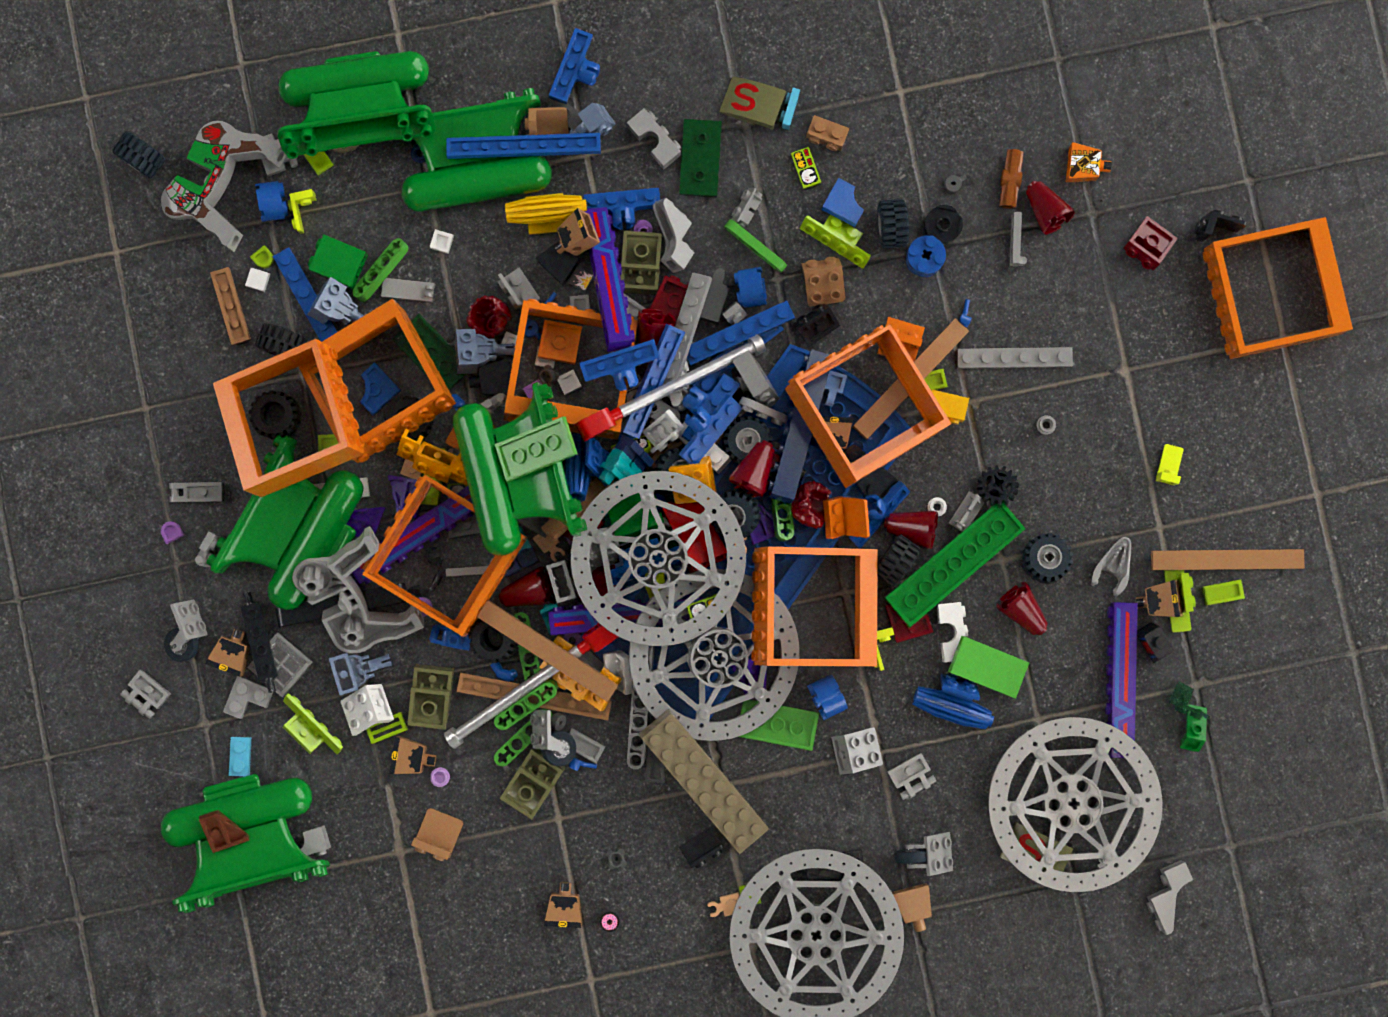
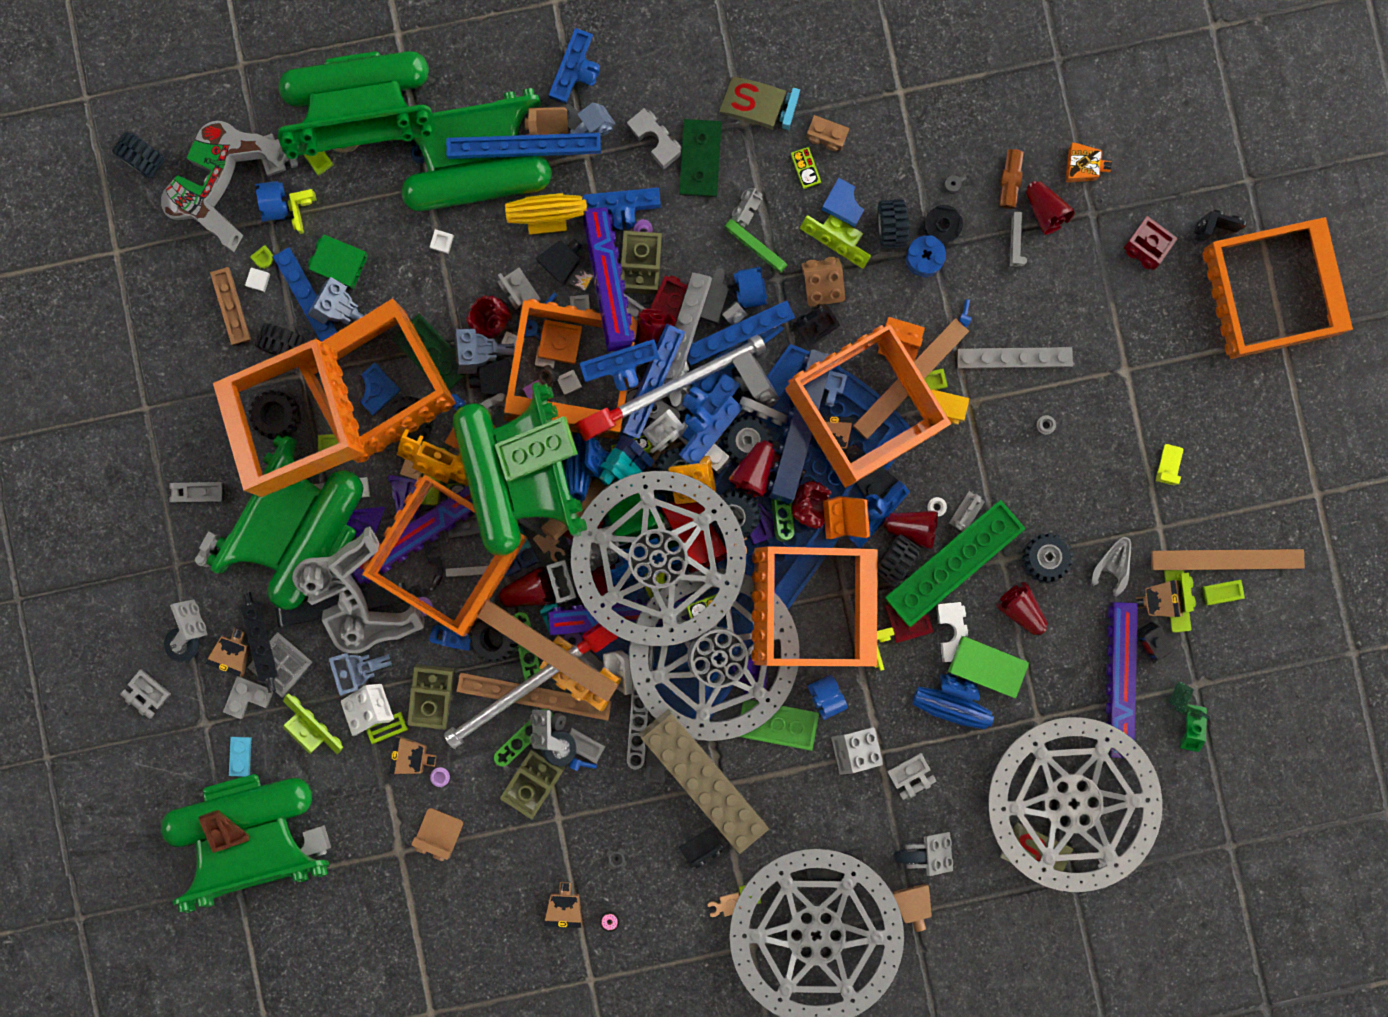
medium lavender tile [161,521,185,544] -> none
bright green beam [353,238,408,302] -> none
light grey hinge [381,278,435,303] -> none
blue arm [490,662,518,682] -> none
bright green beam [494,679,558,730] -> none
medium nougat torso [554,208,600,255] -> none
light grey arch [653,198,695,273] -> none
black gear [977,465,1019,507] -> none
light grey arch [1146,860,1193,935] -> none

